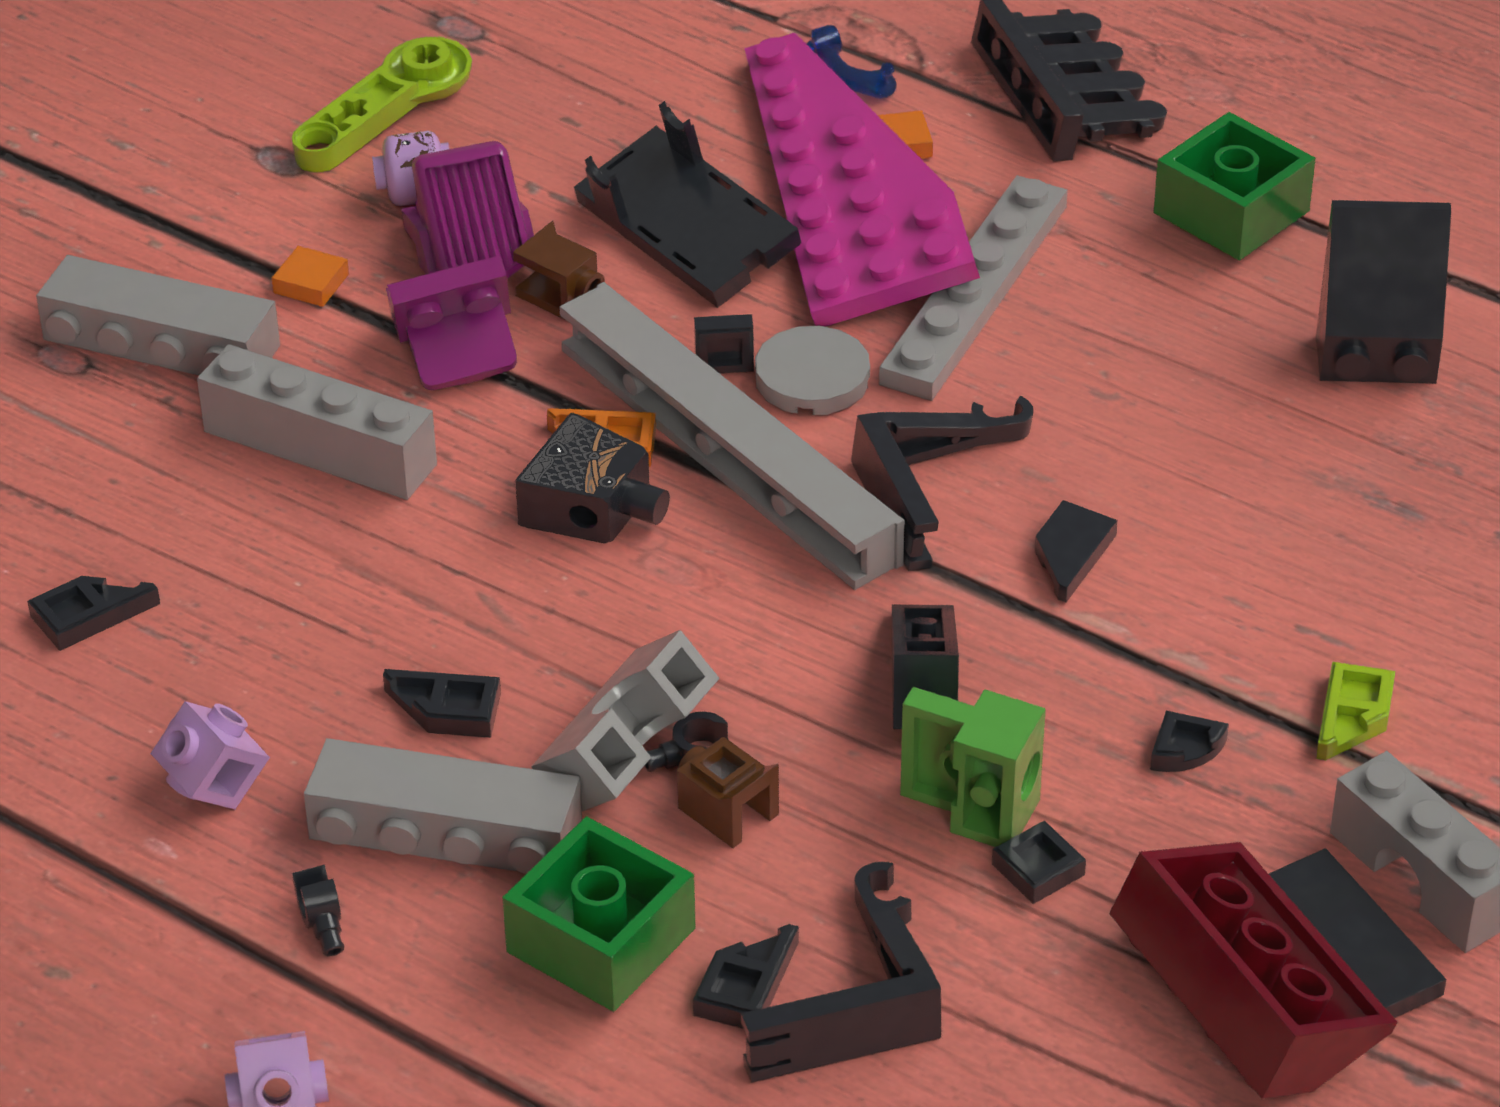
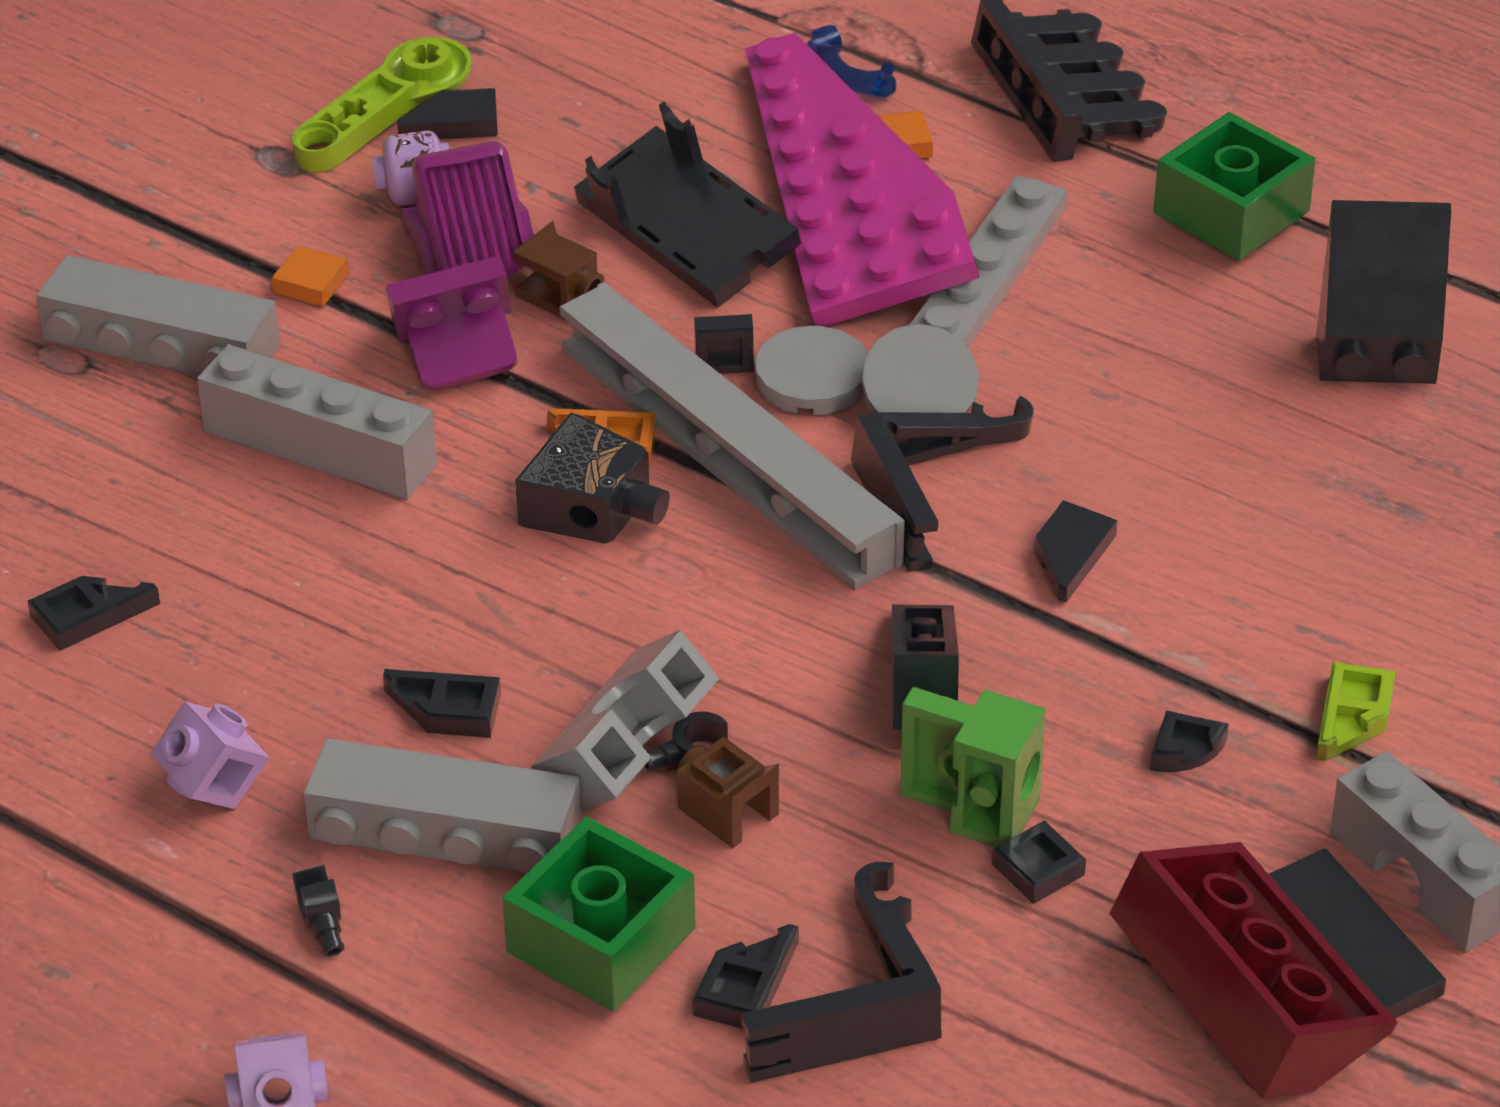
none -> black tile [397,88,498,139]
none -> light grey tile [862,324,979,413]

